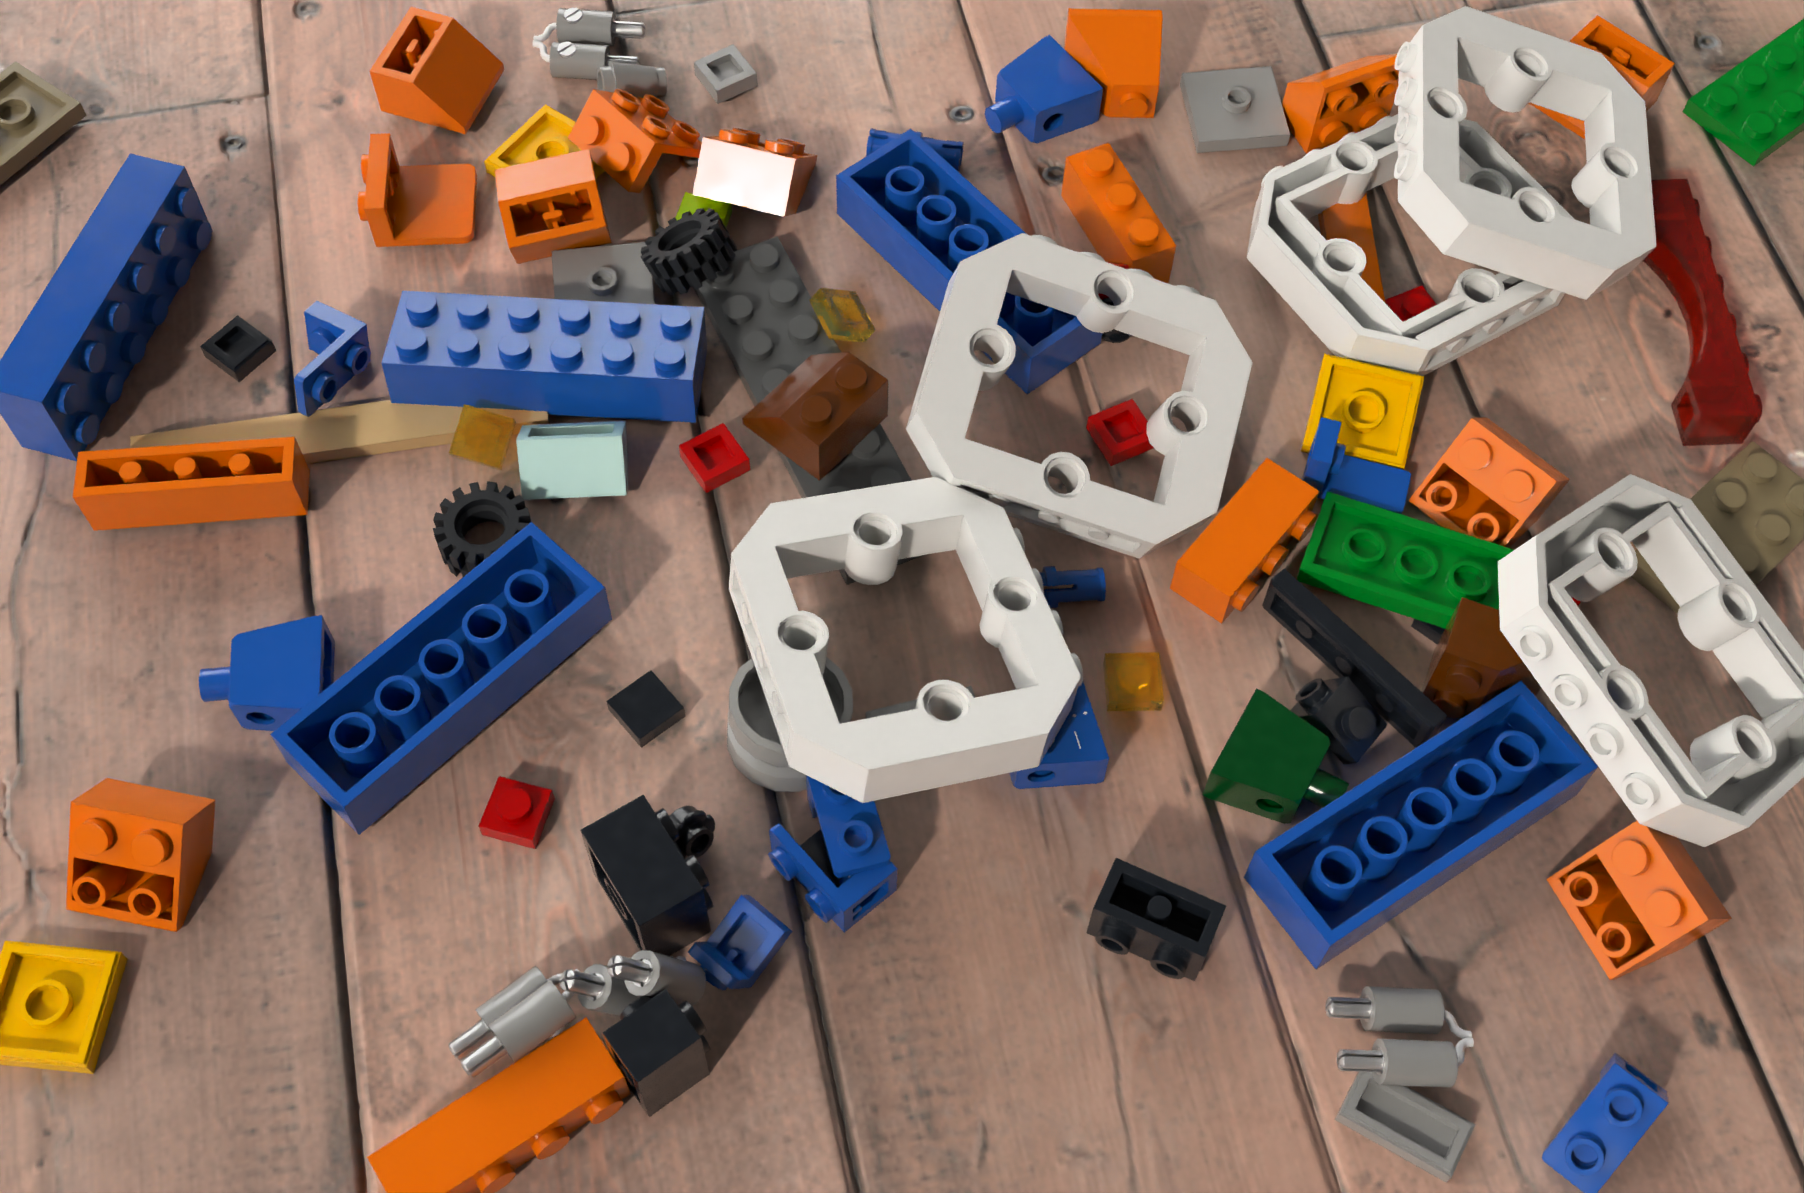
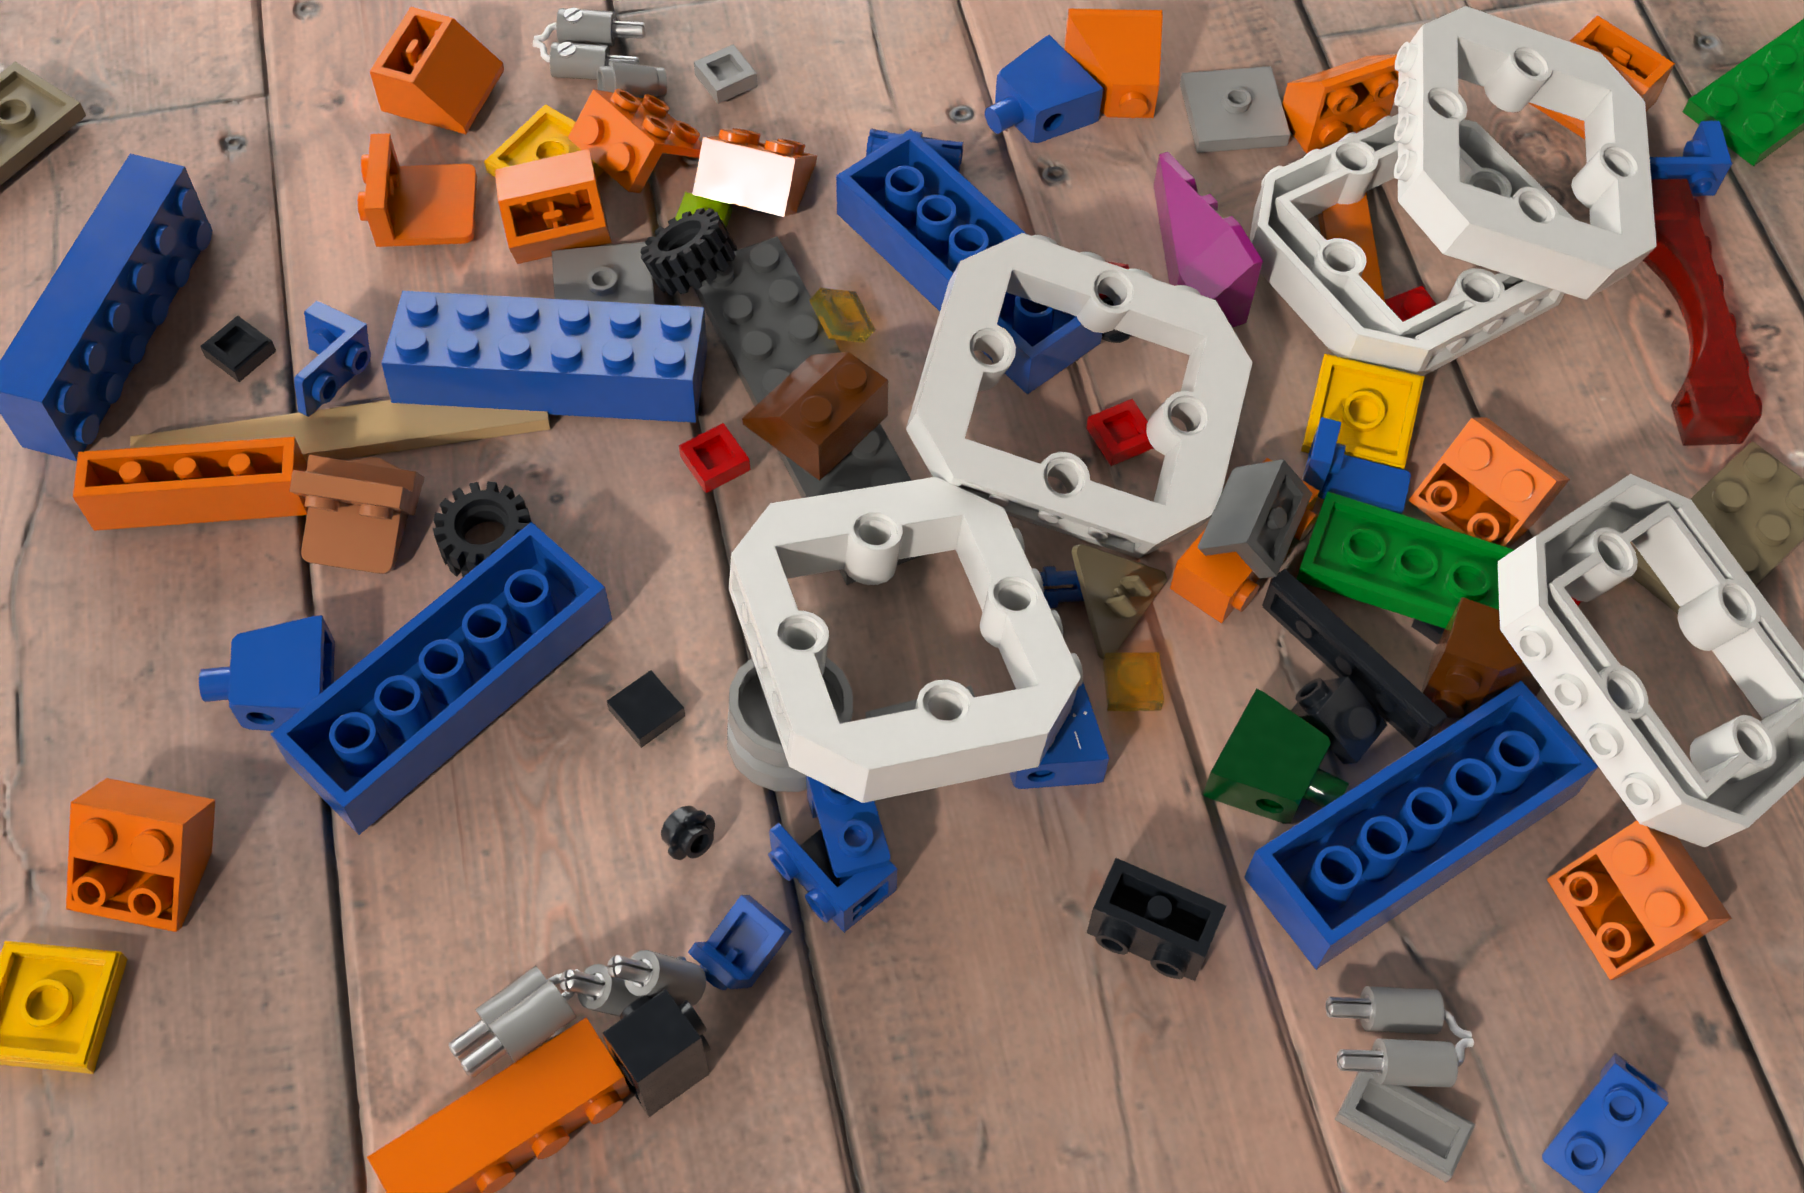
clear yellow plate [449,404,516,471] -> none
red plate [478,776,555,849] -> none
light aqua brick [516,421,628,500] -> none
black brick [580,794,714,956] -> none
orange brick [1061,143,1176,283] -> none
none -> nougat piece [290,455,425,574]
none -> dark tan piece [1072,544,1167,659]
none -> magenta wedge [1153,152,1263,328]
none -> dark grey panel [1198,459,1313,579]
none -> blue bracket [1650,121,1732,197]

